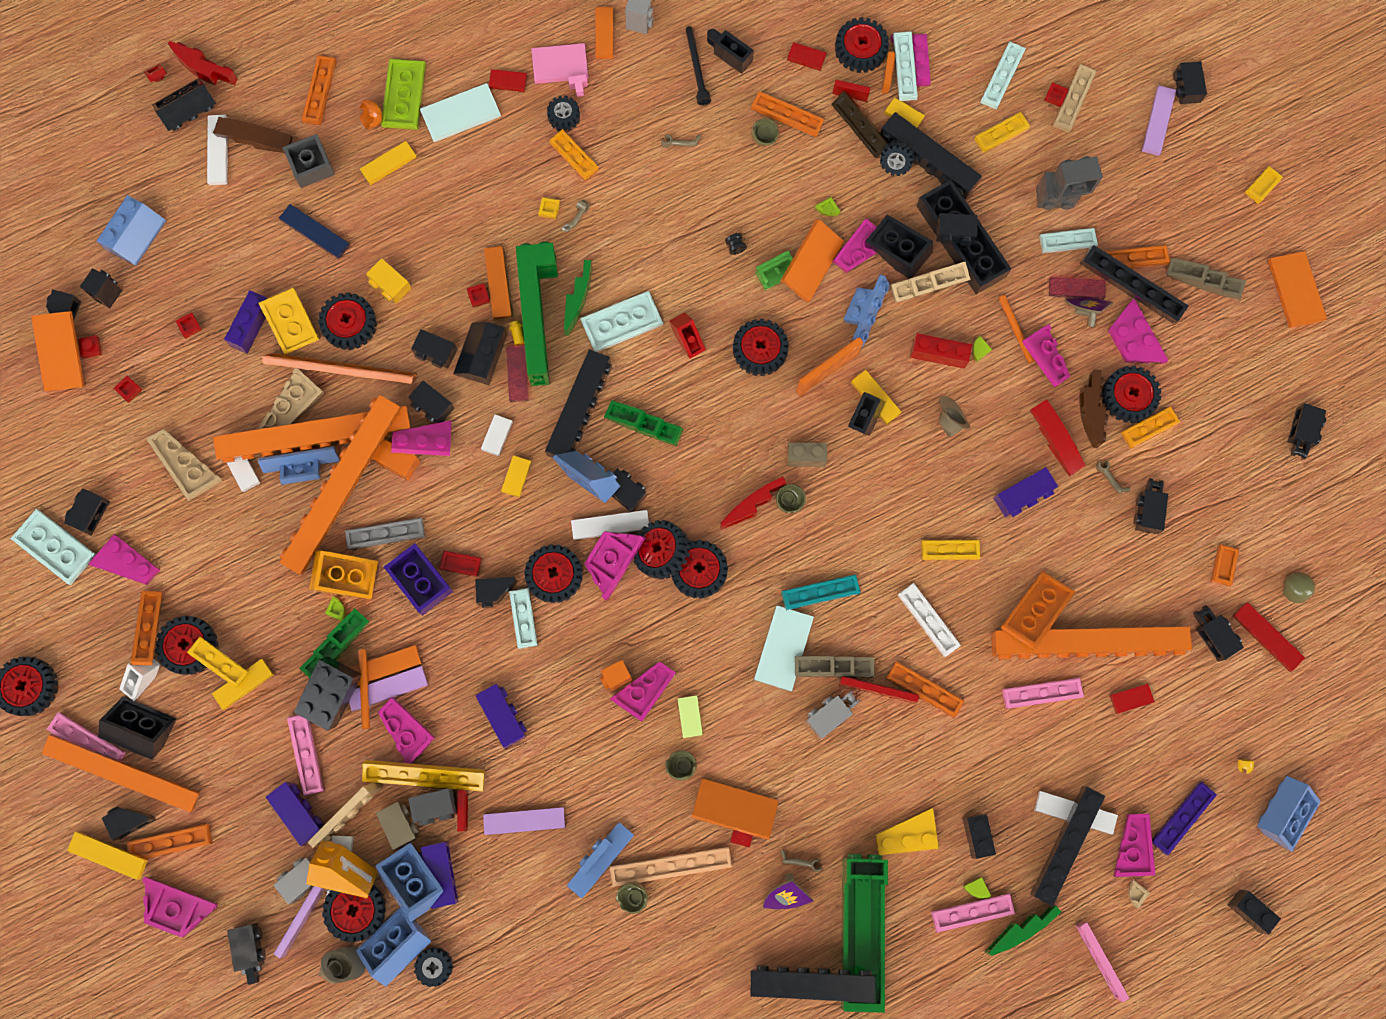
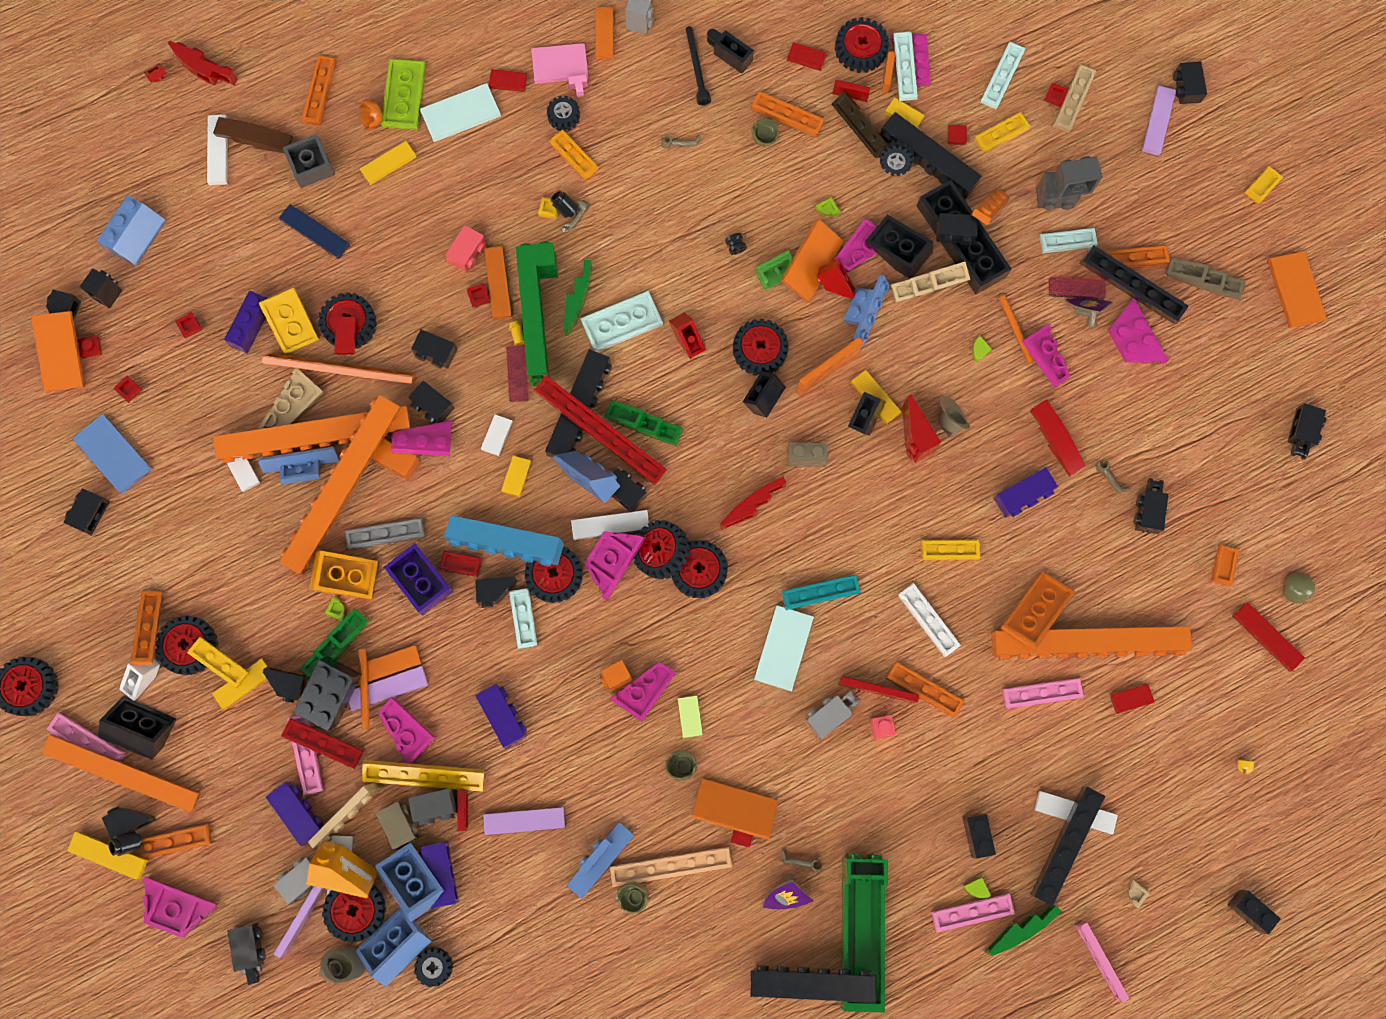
light aqua tile [10,508,96,585] -> none
dark pink wing [88,534,160,585] -> none
tan wing [147,429,222,502] -> none
black slope [152,78,216,131] -> none
yellow brick [366,258,412,304] -> none
black slope [453,322,507,385] -> none
olive hair [776,484,806,513] -> none
dark tan slope [795,656,874,678] -> none
yellow wing [875,808,939,855] -> none
red brick [910,333,972,369] -> none
reddish brown slope [1079,370,1108,448] -> none
wheel [1102,366,1161,423] -> none
dark pink wing [1113,814,1155,877] -> none
light orange tile [1121,406,1180,449] -> none
dark purple tile [1152,781,1217,855] -> none
black brick [1193,605,1244,662] -> none
medium blue slope [1258,776,1321,852] -> none
none -> medium blue tile [72,414,152,494]
none -> black brick [108,831,143,856]
none -> black slope [263,667,306,703]
none -> red tile [281,718,364,769]
none -> red tile [334,317,357,355]
none -> dark azure brick [444,515,564,567]
none -> coral brick [445,225,486,272]
none -> red plate [534,375,667,485]
none -> black brick [550,190,578,218]
none -> black brick [742,371,786,418]
none -> red slope [817,259,856,299]
none -> coral brick [869,715,896,740]
none -> red slope [902,394,941,463]
none -> red tile [948,125,967,145]
none -> orange plate [972,189,1010,225]

